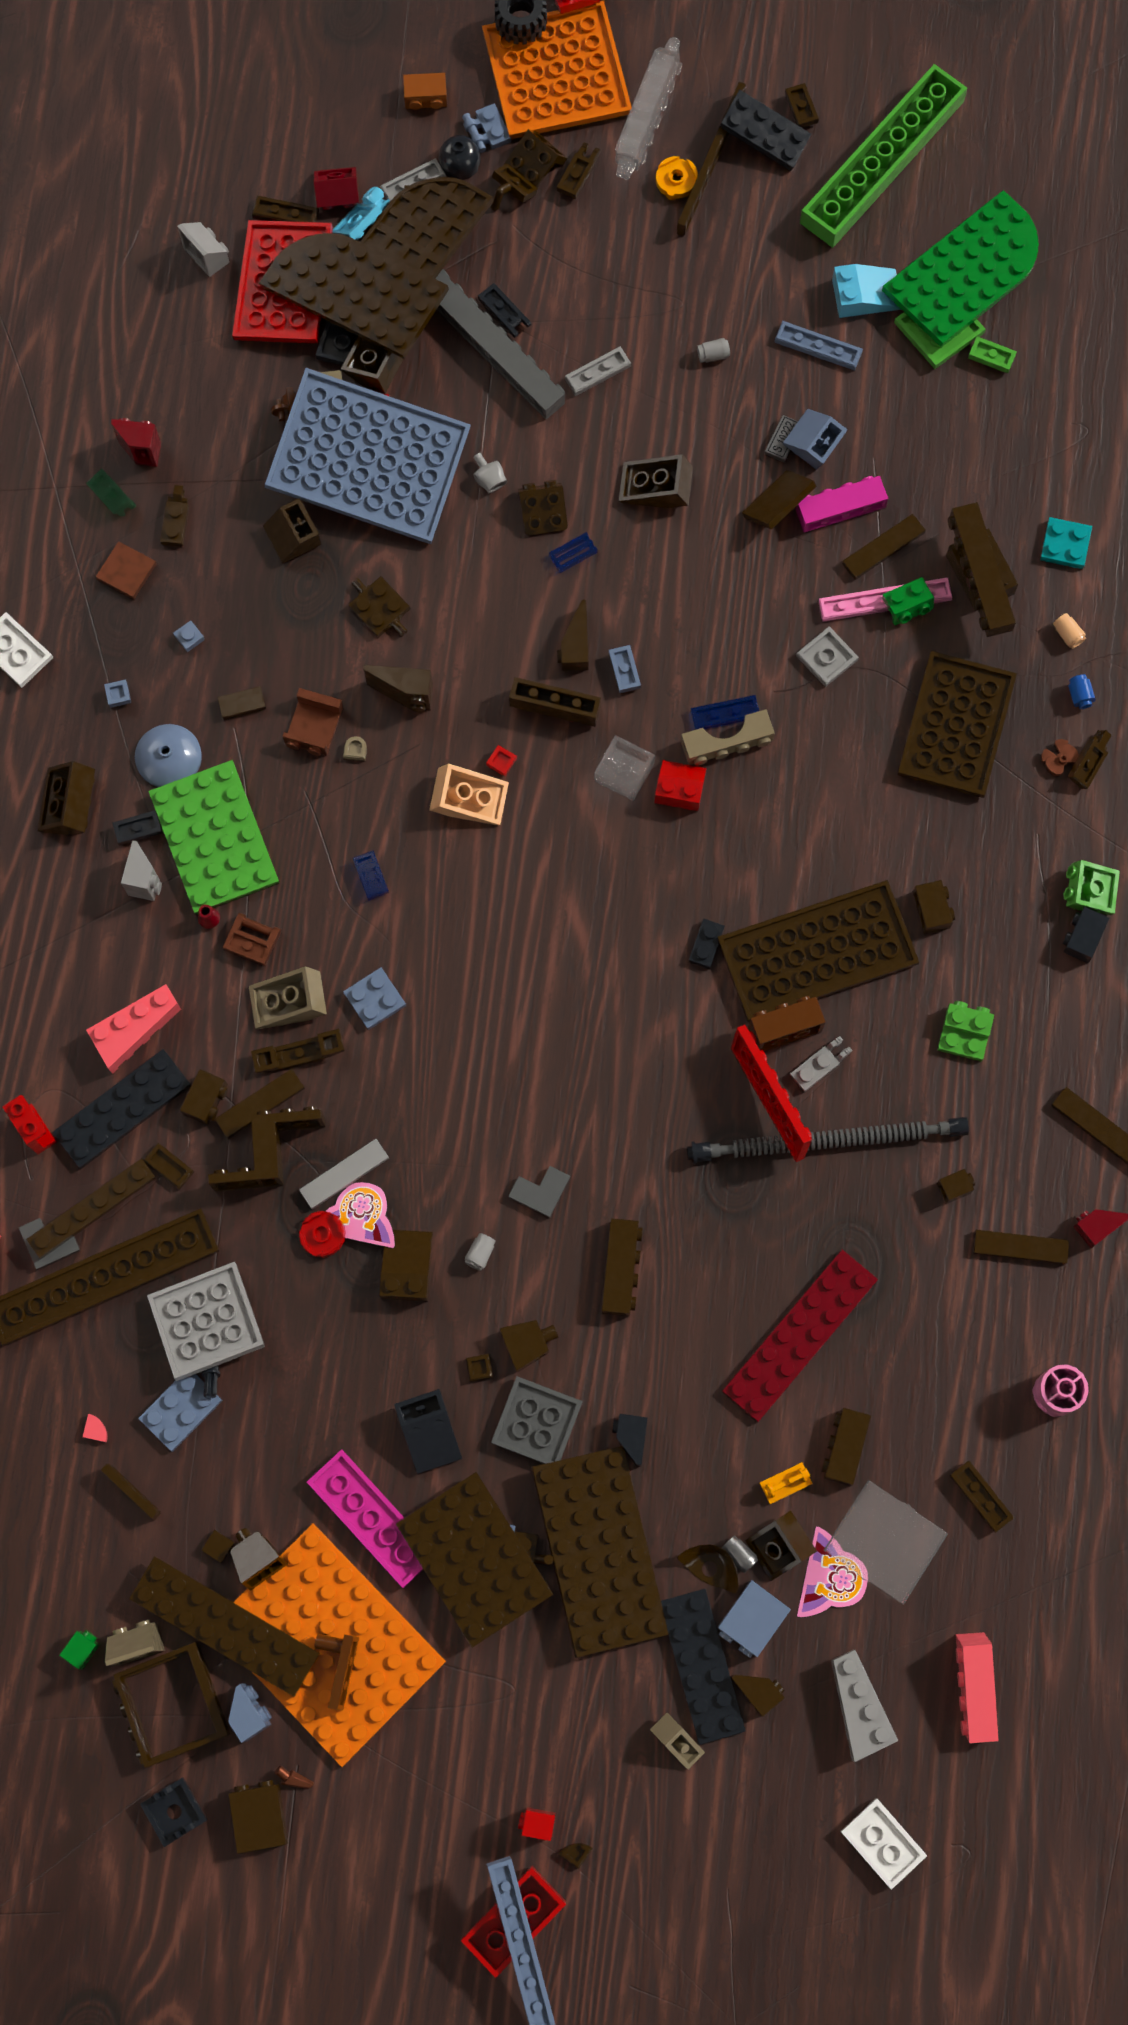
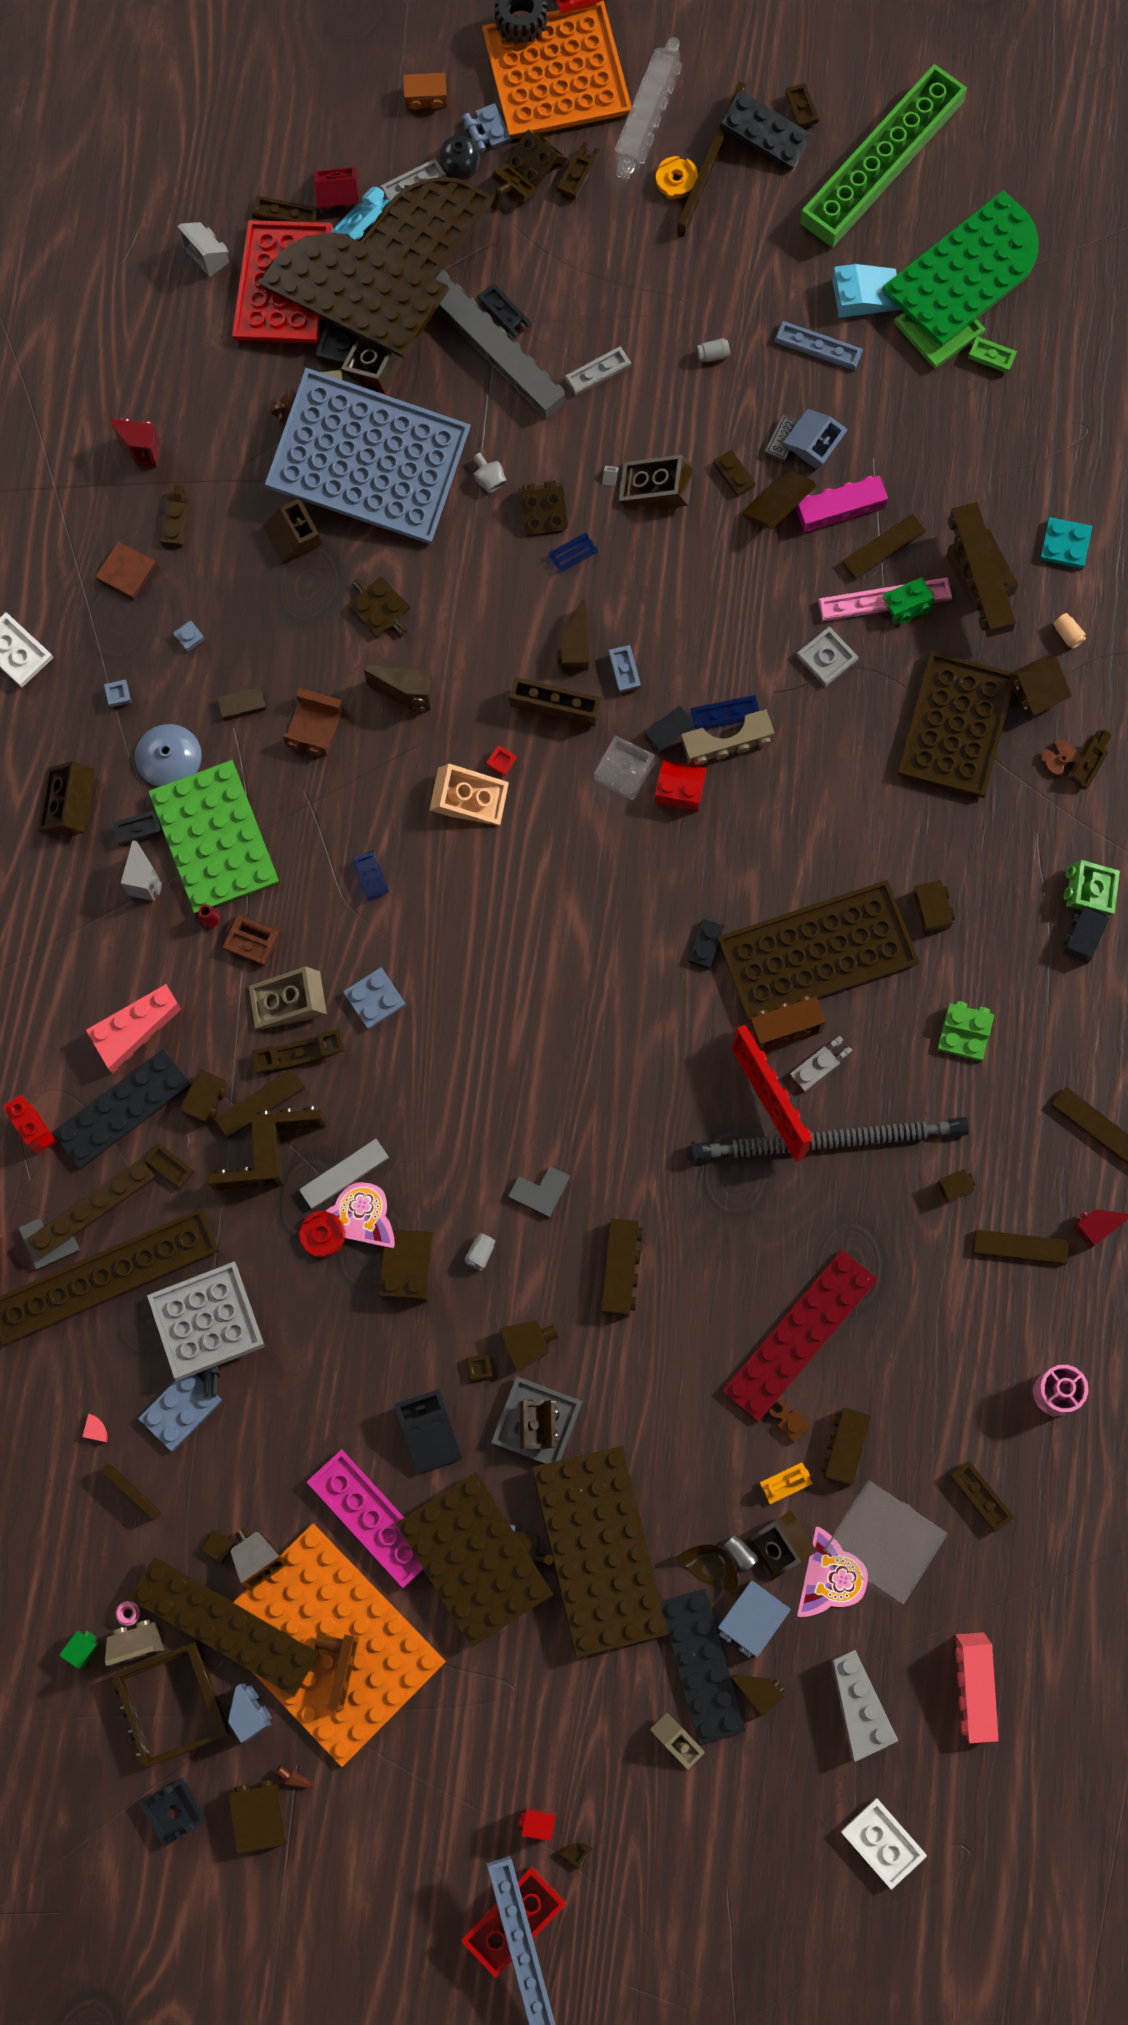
clear green hinge [86,468,136,517] -> none
dark tan tile [343,736,367,761] -> none
black slope [612,1414,648,1467] -> none
blue brick [1068,674,1096,709] -> none
none -> bright pink plate [116,1601,140,1626]
none -> dark brown bracket [519,1400,558,1450]
none -> light grey piece [602,466,619,487]
none -> black hinge [644,705,695,753]
none -> dark brown plate [713,449,756,498]
none -> reddish brown plate [769,1400,811,1443]
none -> dark brown brick [1009,655,1072,716]

